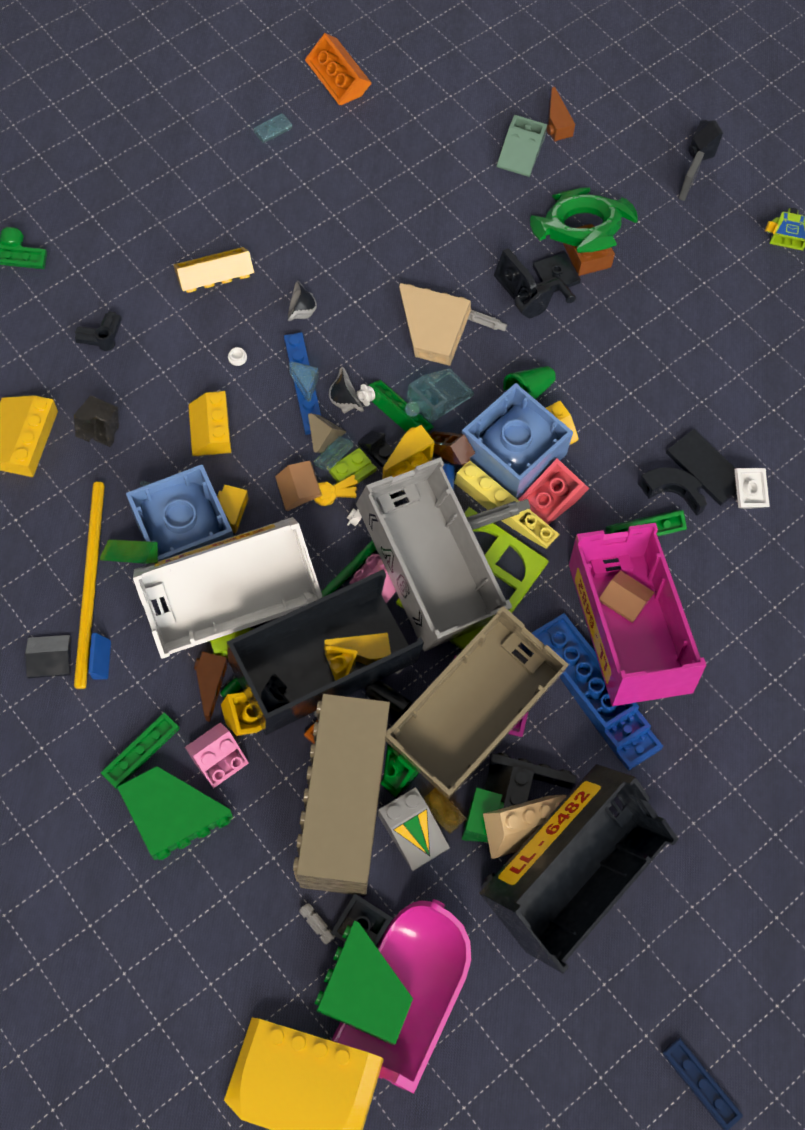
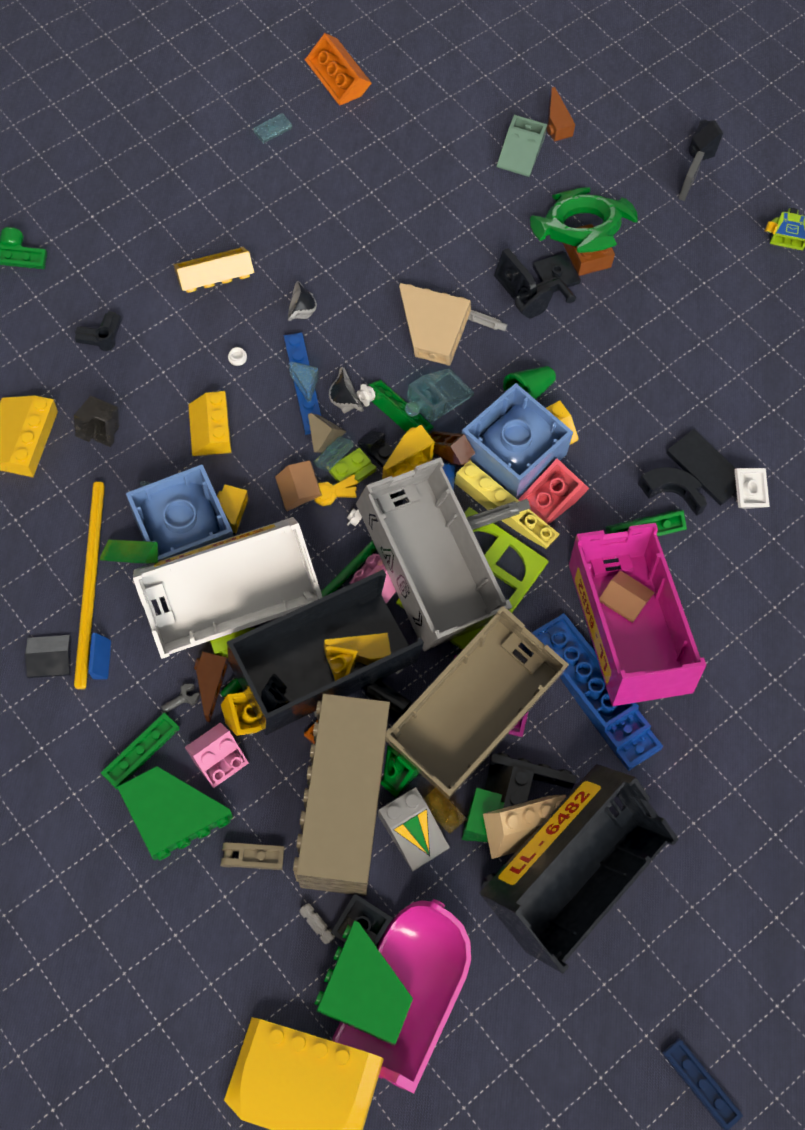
none -> dark grey bar [161,684,200,713]
none -> dark tan plate [220,842,285,870]

